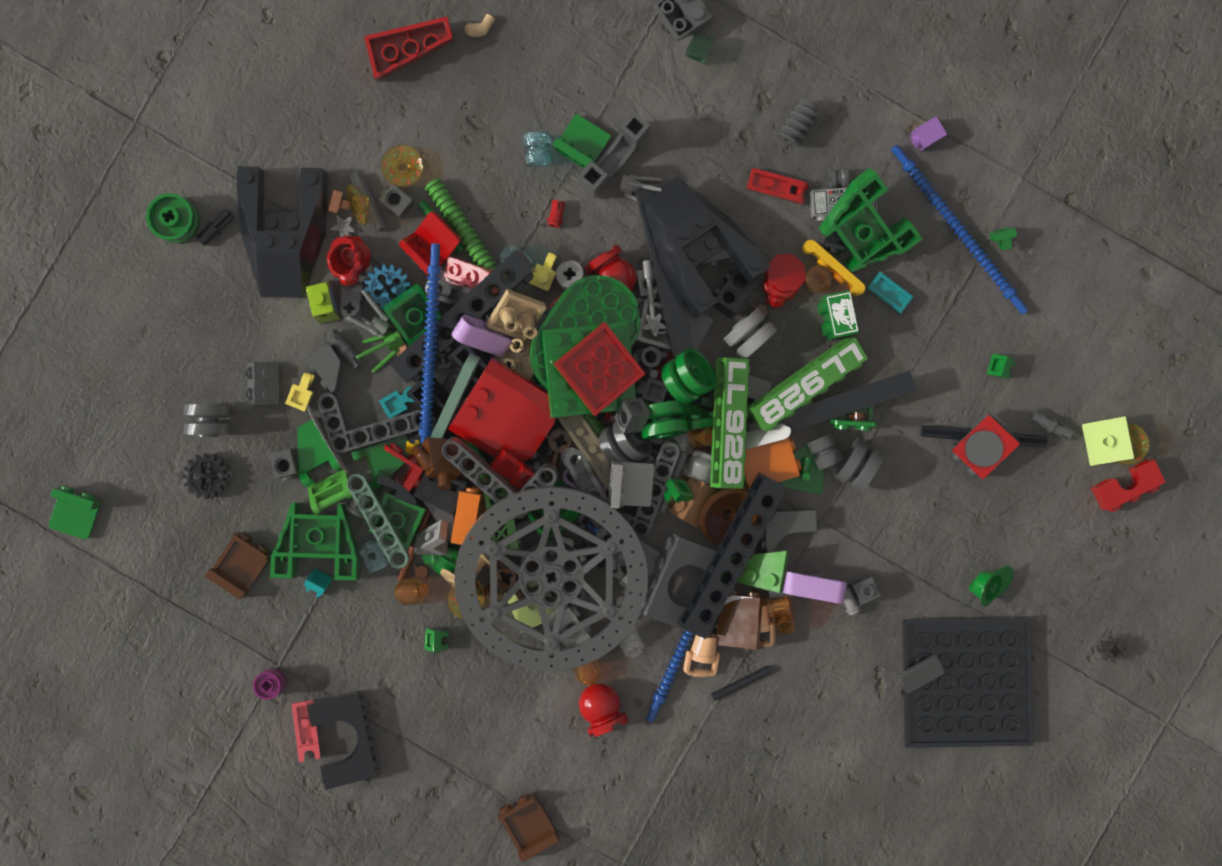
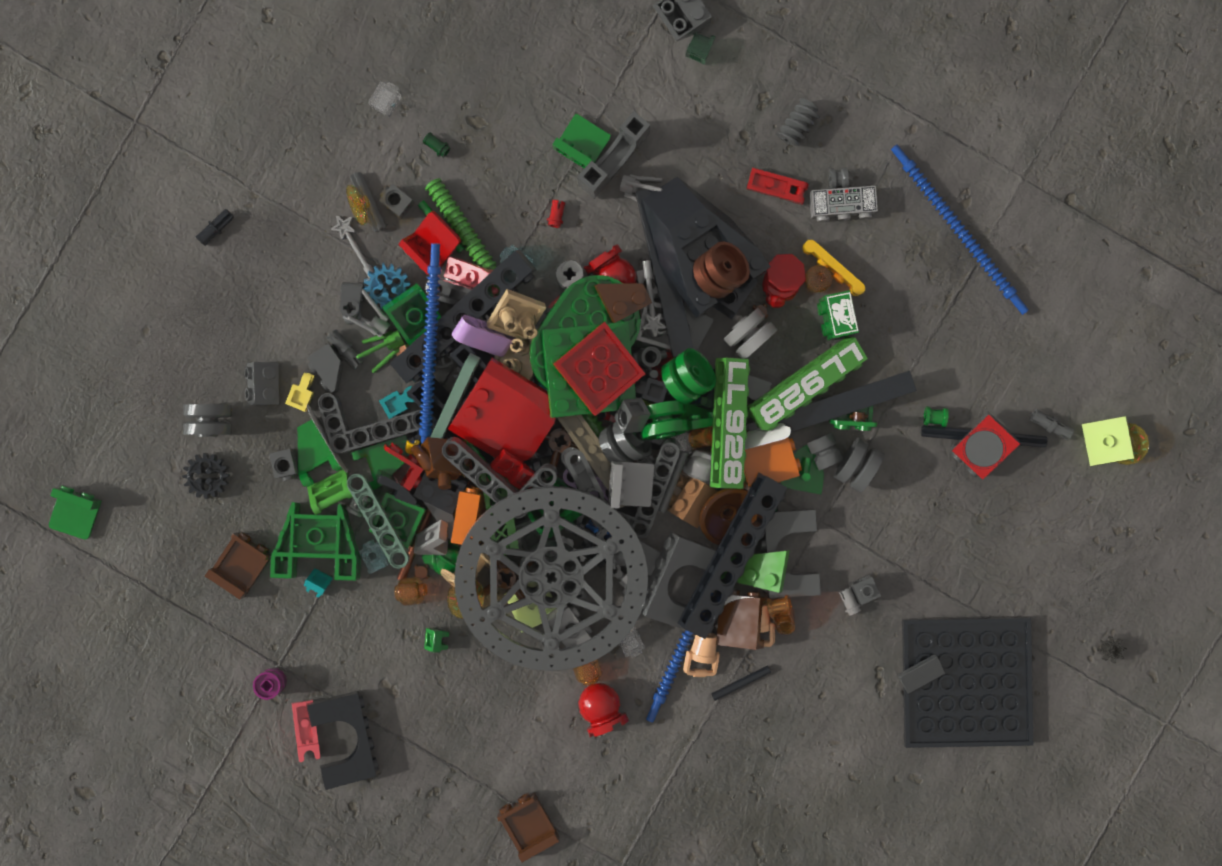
green wheel [146,193,201,244] -> none
black wedge [236,166,327,298] -> none
lime torso [306,280,341,324] -> none
nougat tile [326,190,351,214] -> none
red piece [327,235,370,286] -> none
red wedge [364,17,454,81] -> none
clear yellow dish [381,144,423,187] -> none
tan arm [465,14,495,38] -> none
clear light blue wheel [523,131,553,167] -> none
light yellow plate [529,252,557,292] -> none
green tile [663,478,694,503] -> none
lavender beam [782,571,847,604] -> none
green wedge [818,168,923,272] -> none
black bracket [823,231,847,255] -> none
teal plate [866,271,914,314] -> none
medium lavender brick [910,116,947,151] -> none
green piece [968,566,1013,607] -> none
green tile [986,354,1015,379] -> none
green tile [989,227,1017,250] -> none
red arch [1091,459,1166,512] -> none
none -> clear brick [368,81,402,118]
none -> dark green pin [423,132,451,158]
none -> reddish brown wing [594,283,652,323]
none -> copper wheel [693,241,750,298]
none -> green bush [923,406,949,427]

